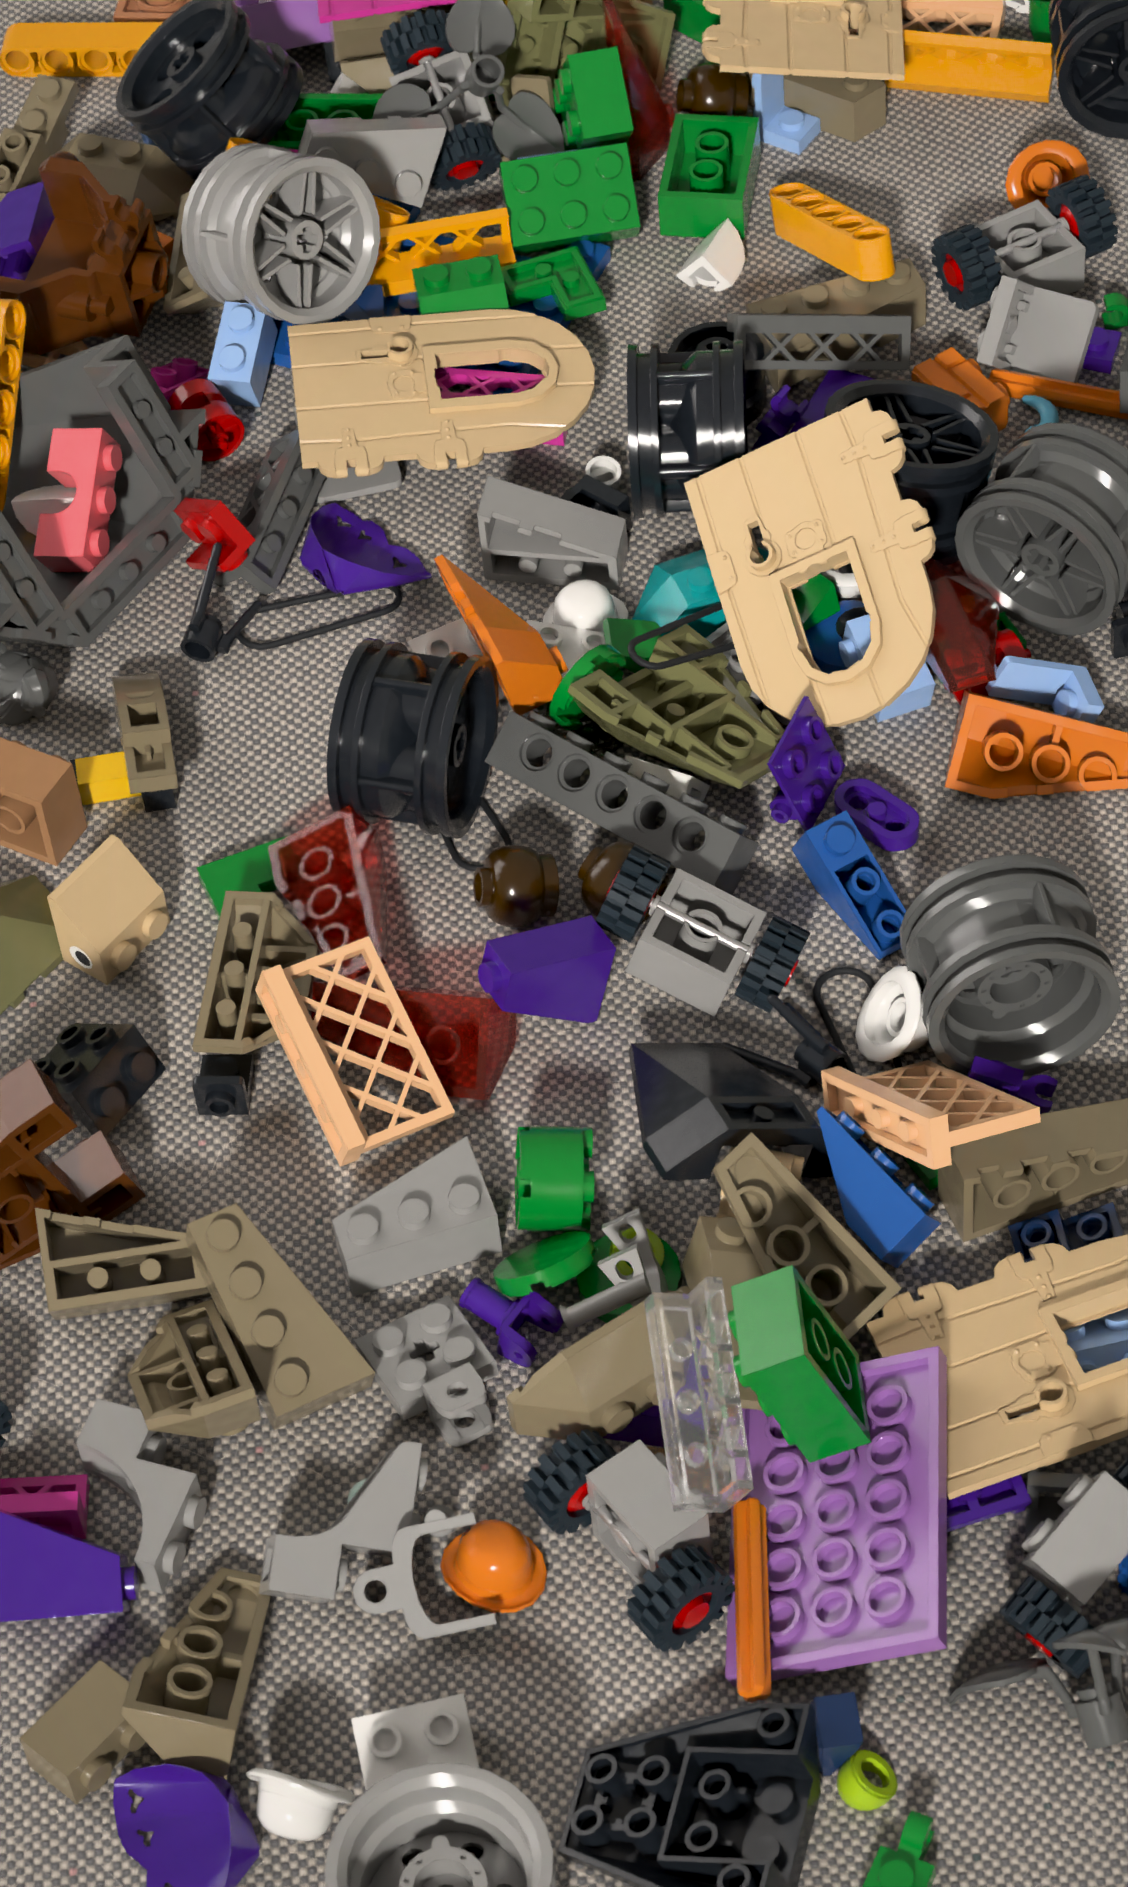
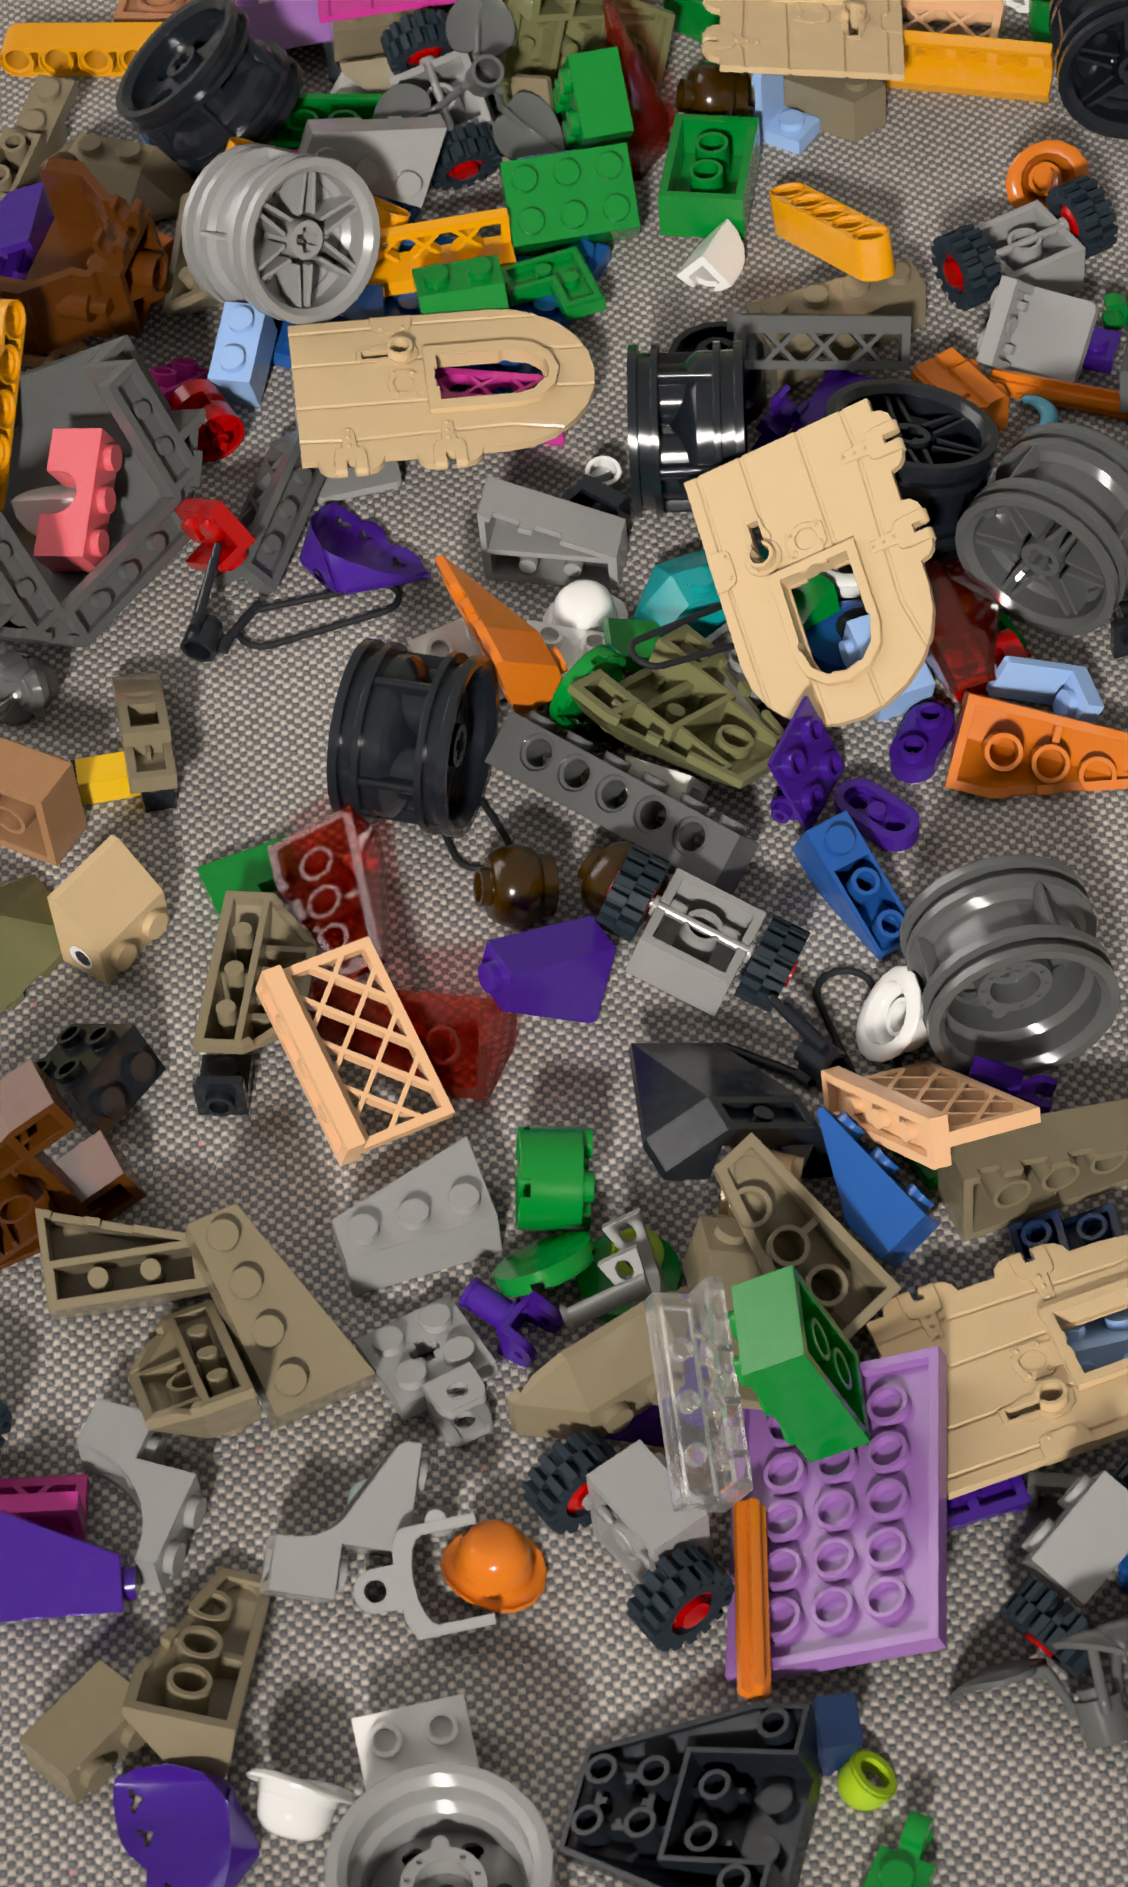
none -> dark purple plate [889,702,954,783]

